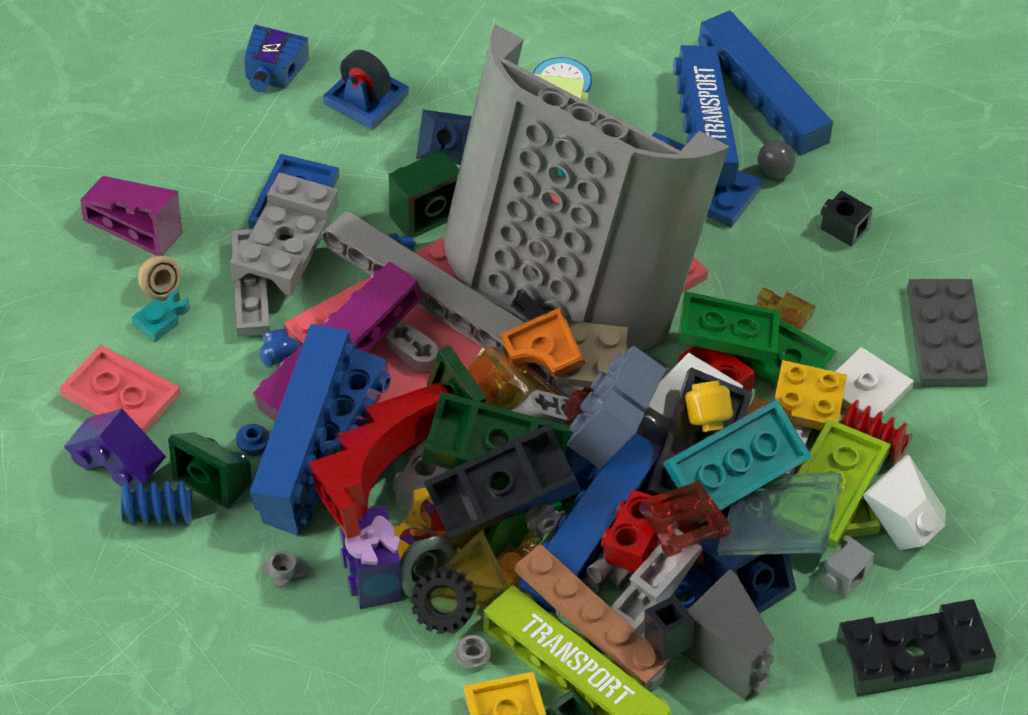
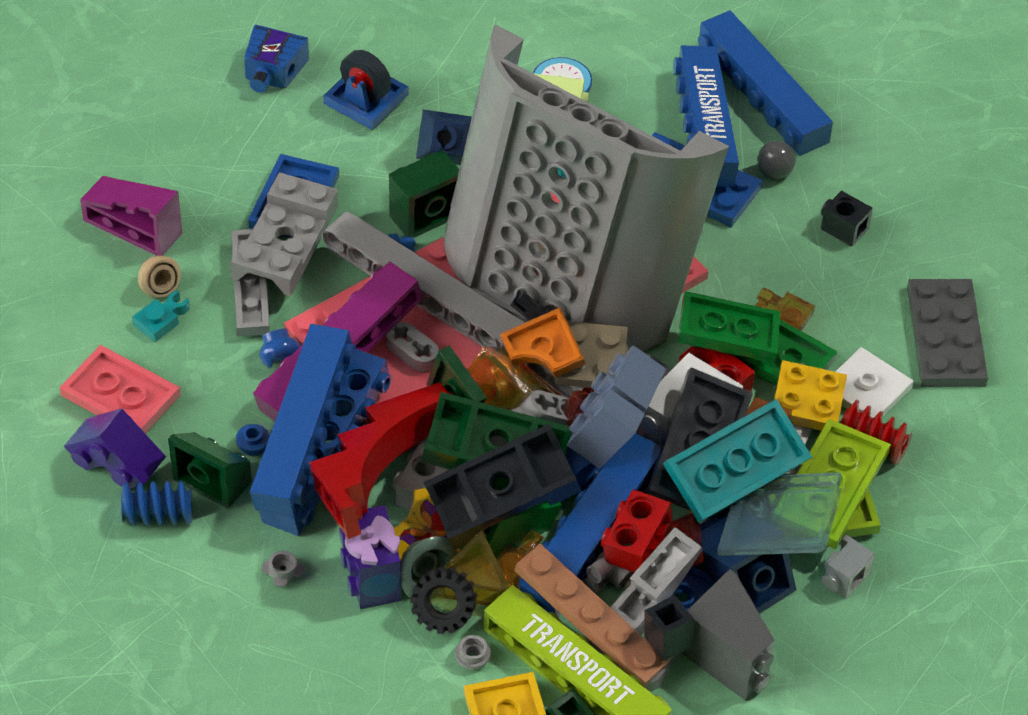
light grey plate [525,502,560,538] -> none
clear red plate [639,481,731,557] -> none
yellow head [685,380,733,432] -> none
black piece [836,599,996,697] -> none
white slope [863,455,946,550] -> none

